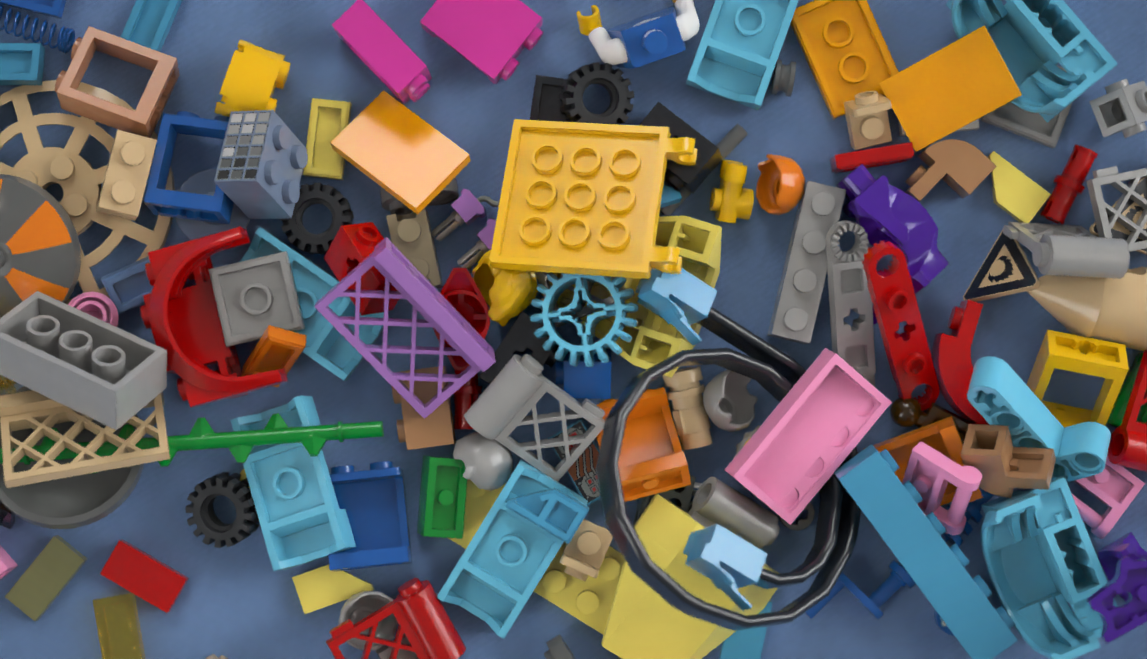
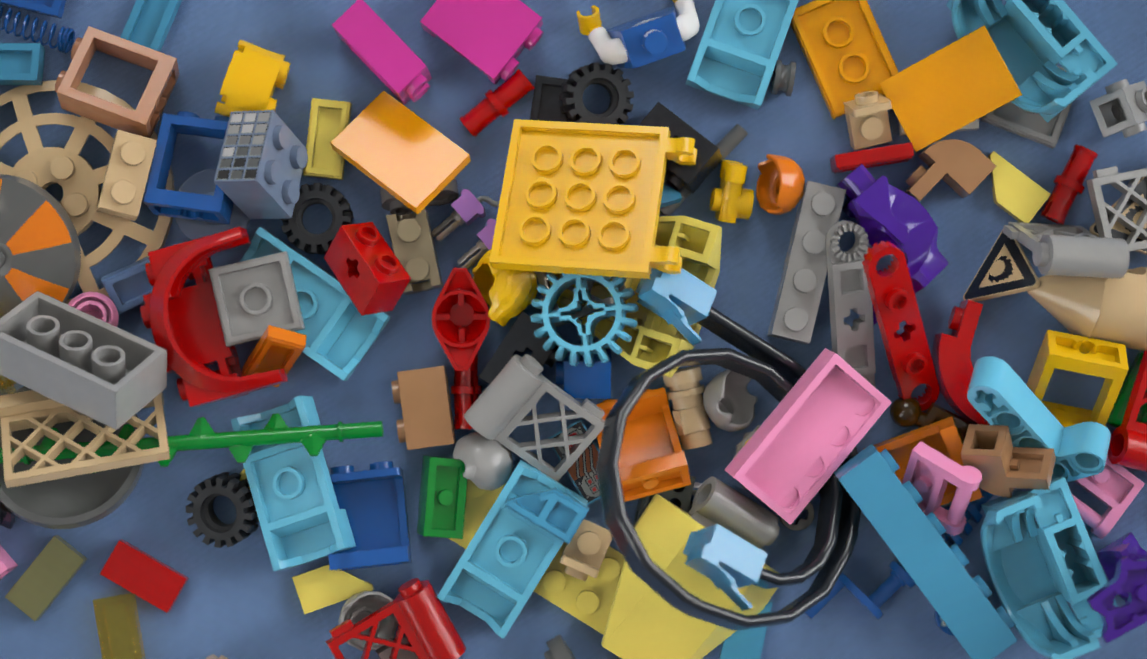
medium lavender fence [314,237,496,419] -> none
none -> red pin [459,69,535,138]

